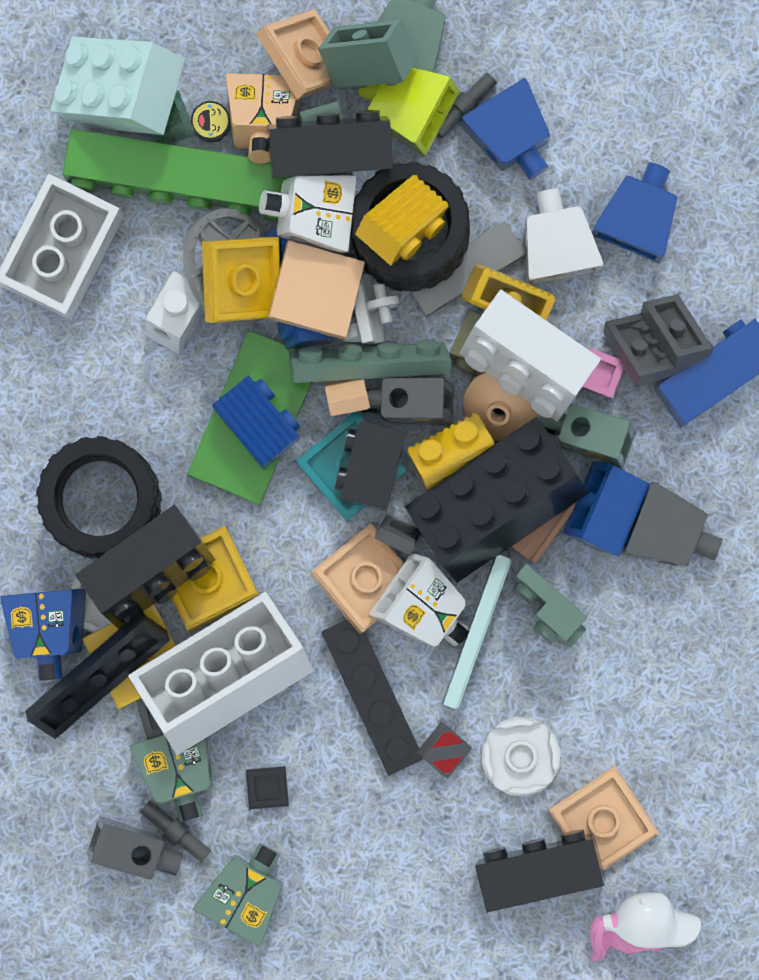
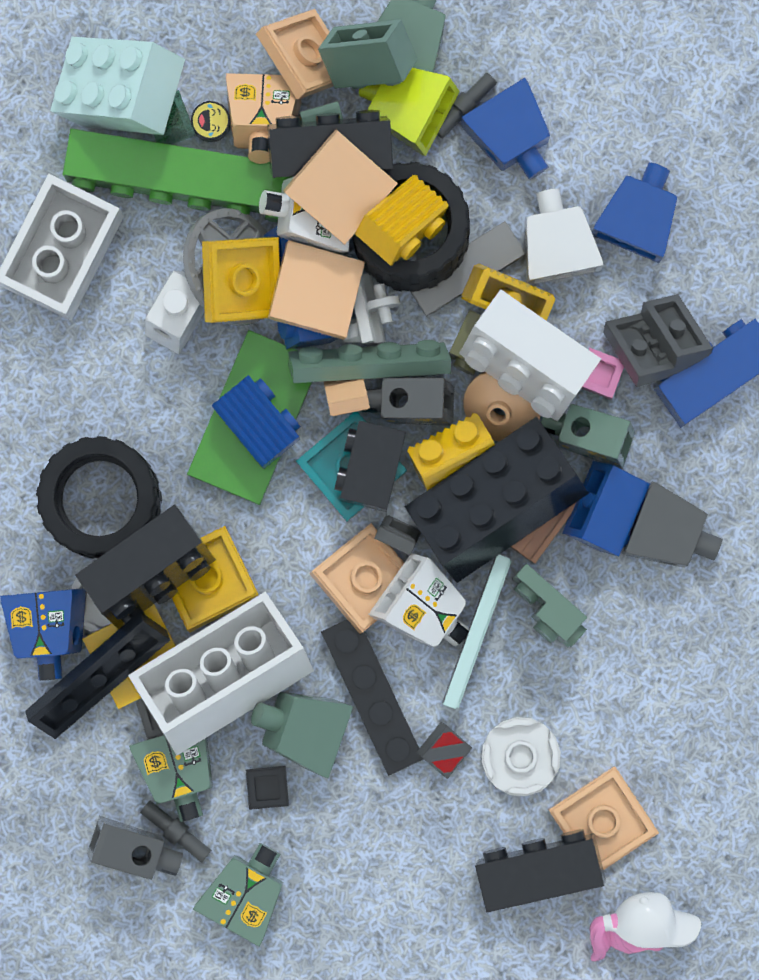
none -> sand green torso [251,692,353,779]
none -> light nougat tile [283,130,398,245]

